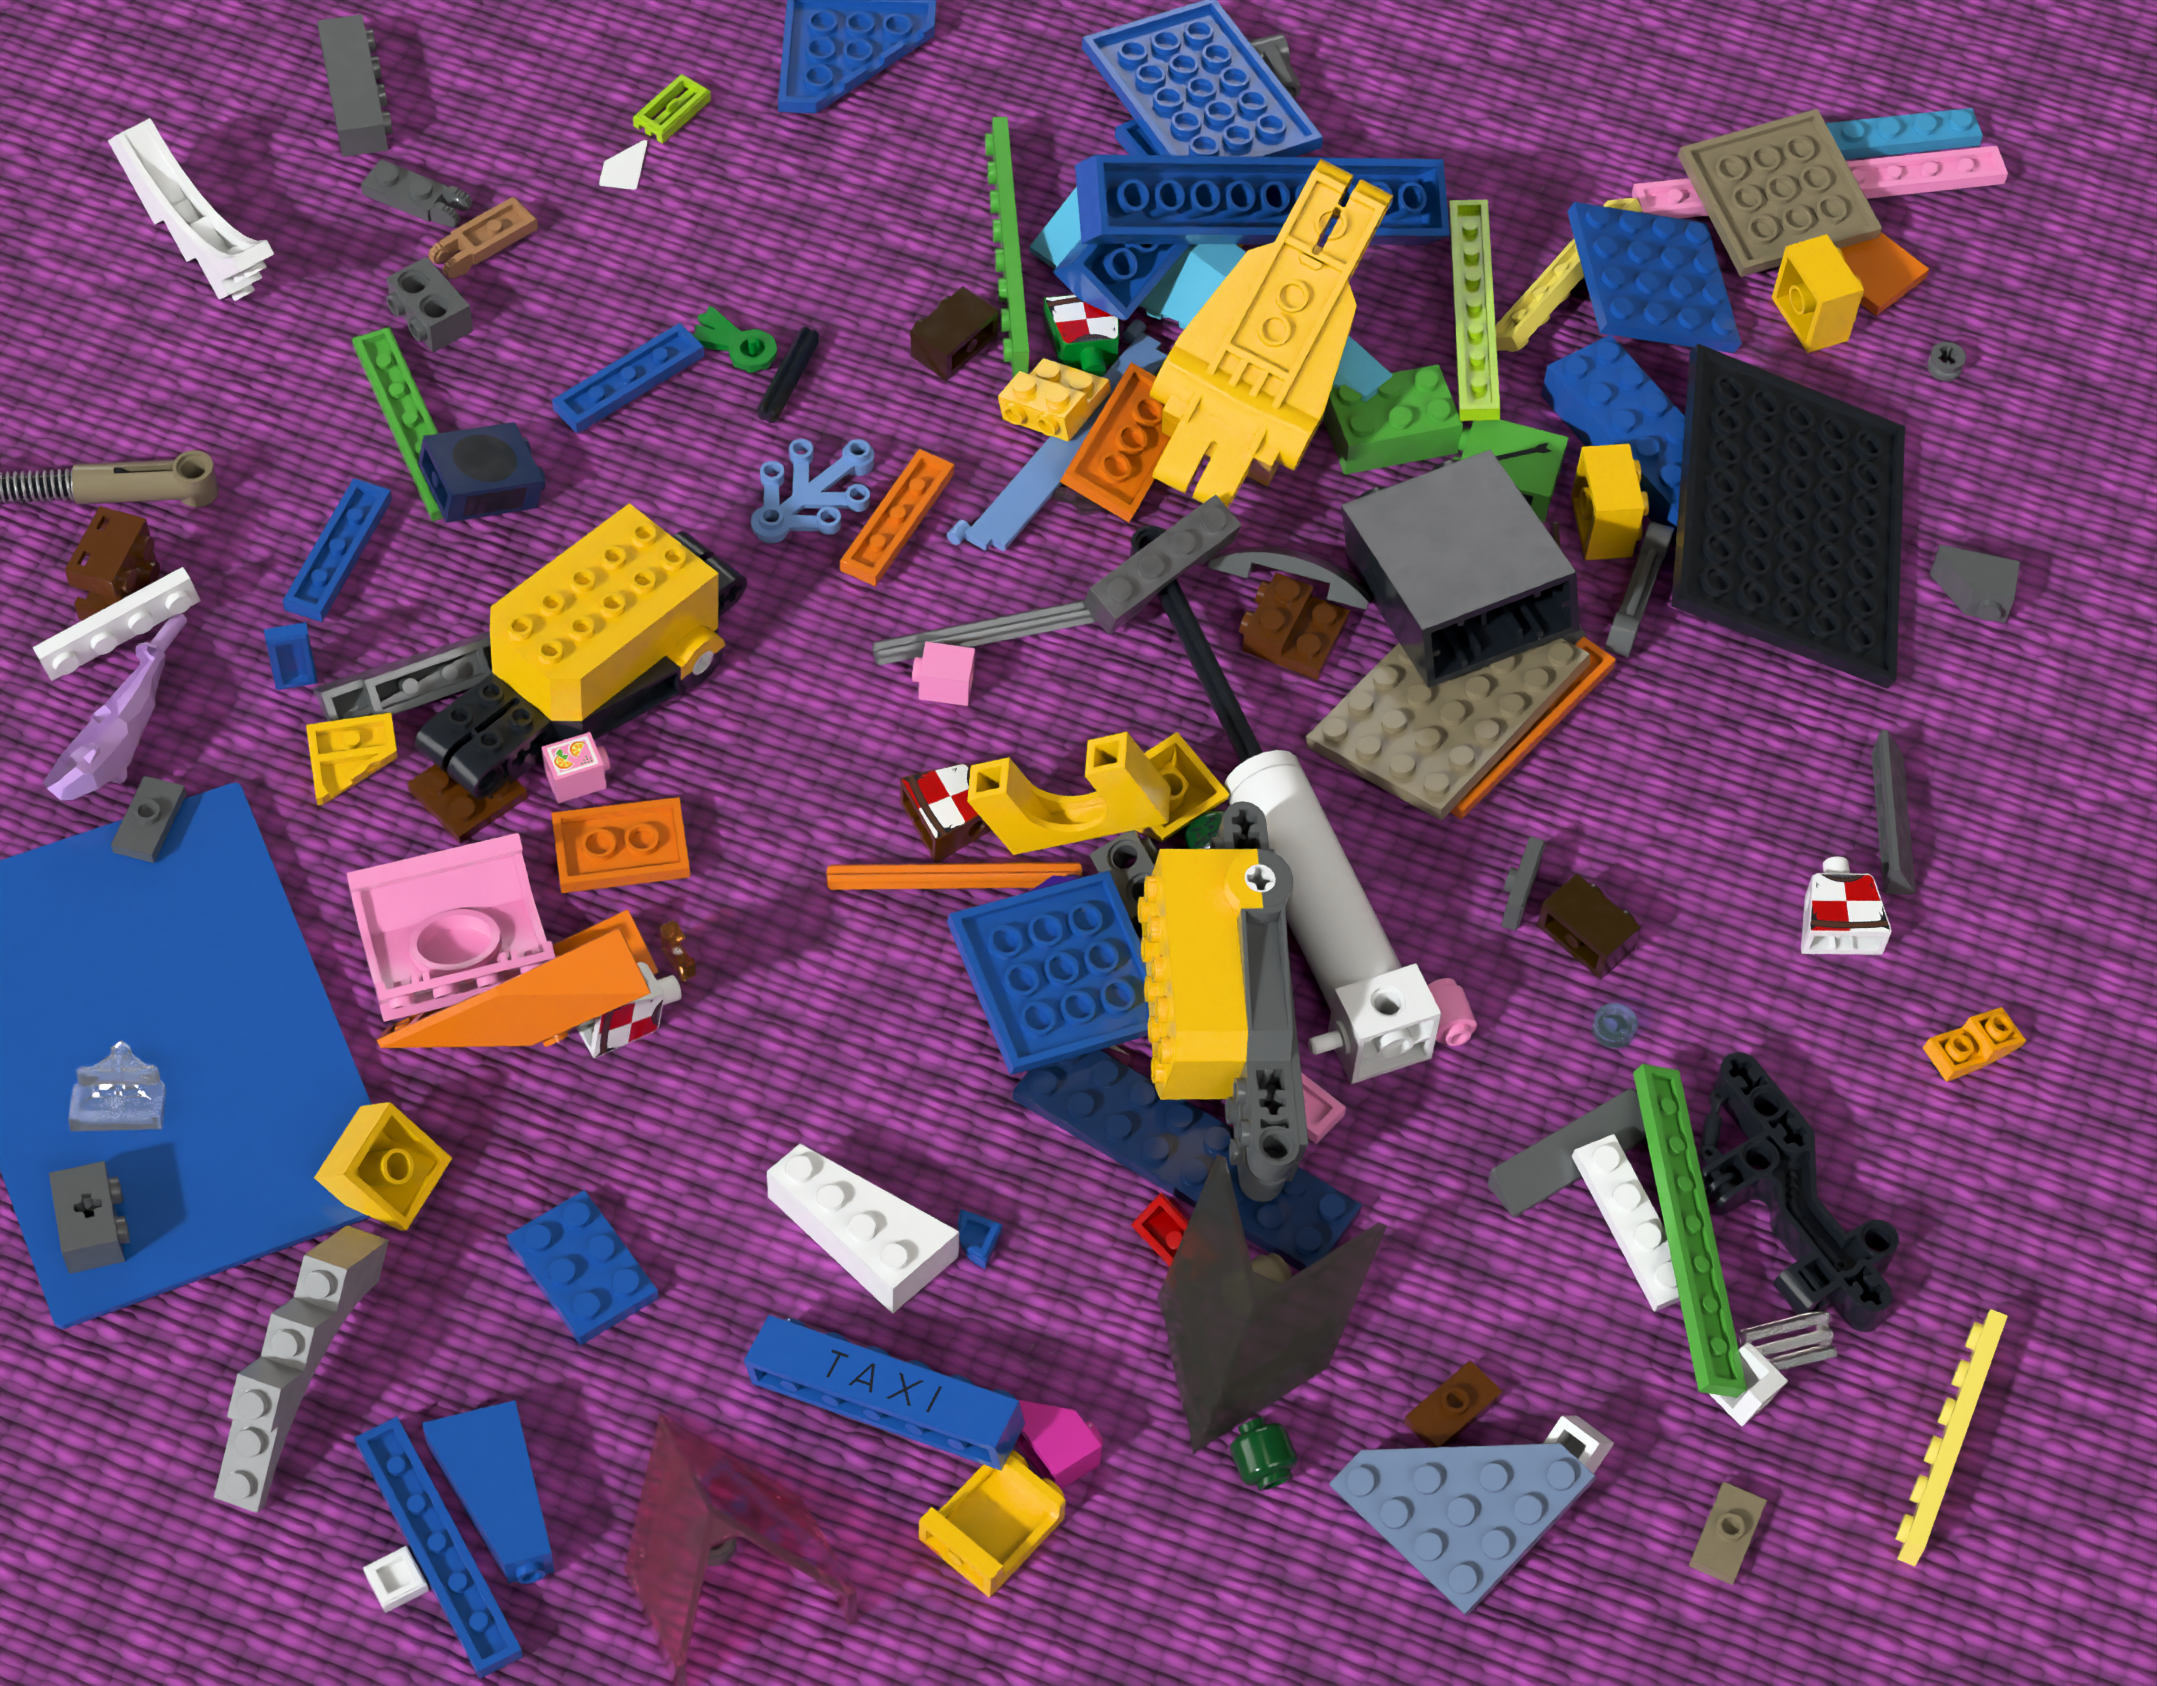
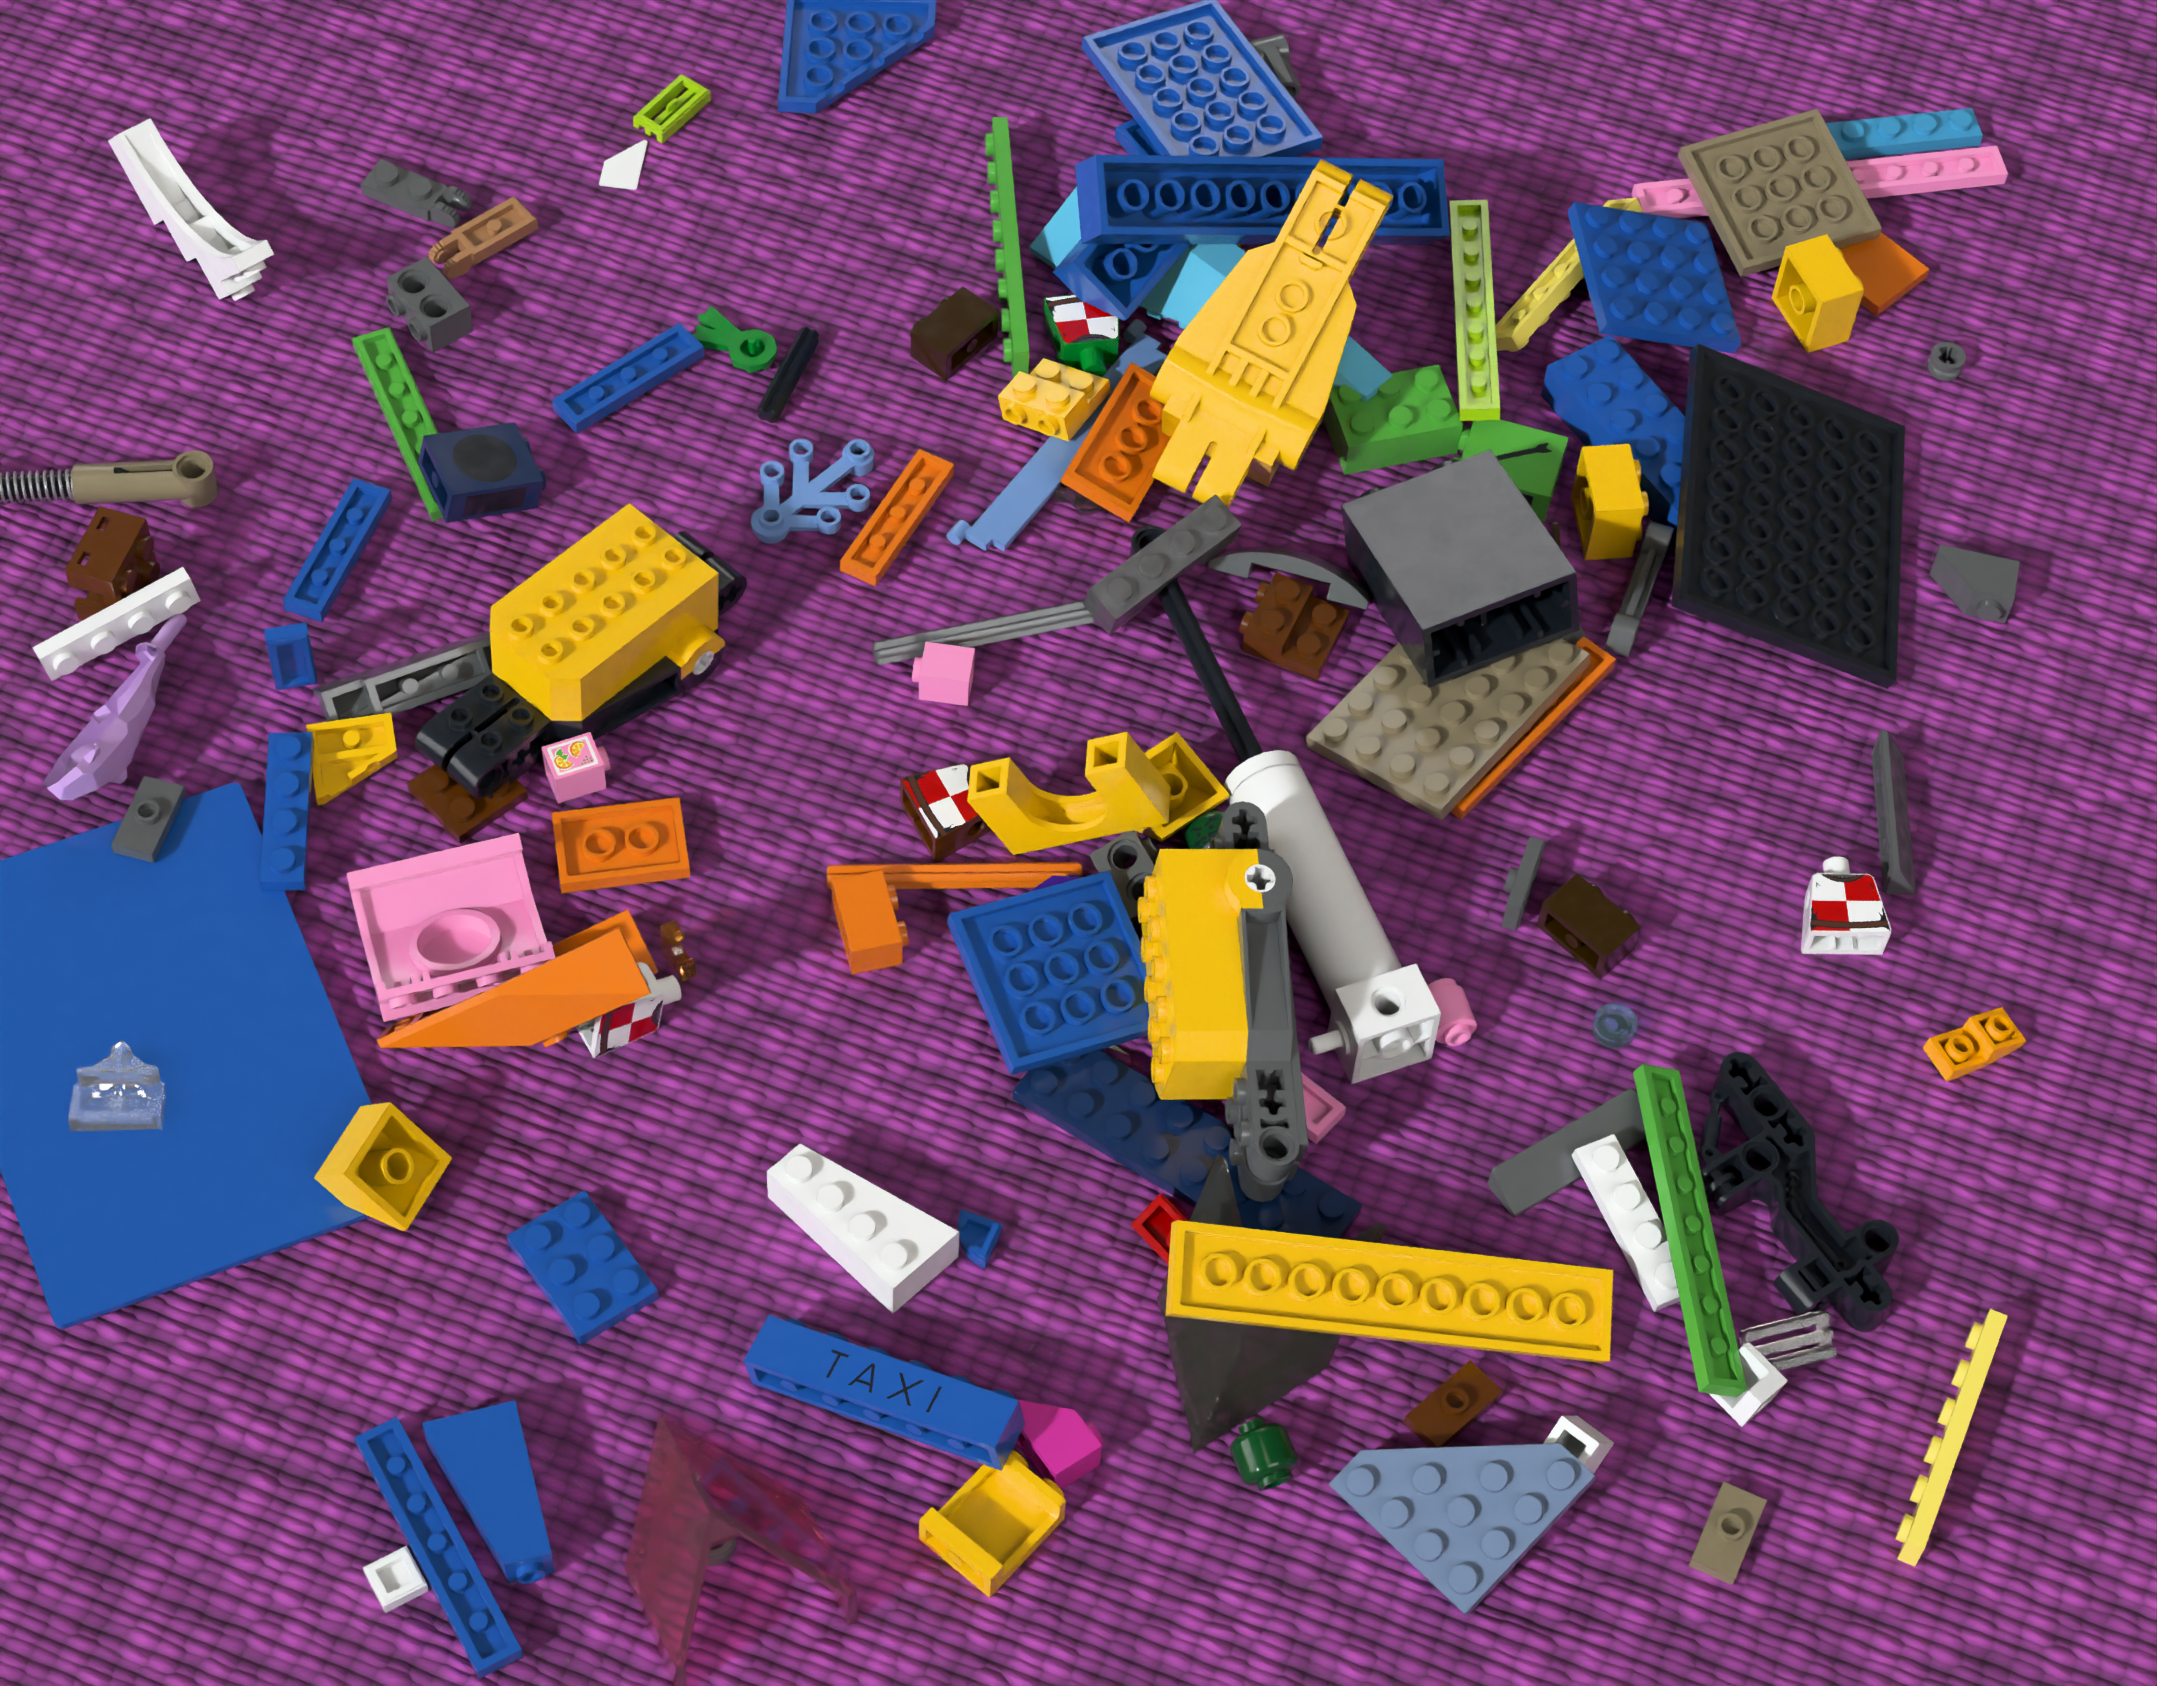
dark grey brick [49,1161,130,1274] -> none
light grey arch [214,1226,389,1513] -> none
dark grey brick [317,14,393,157] -> none
none -> blue plate [260,732,314,891]
none -> orange brick [832,870,909,974]
none -> yellow plate [1165,1220,1613,1363]

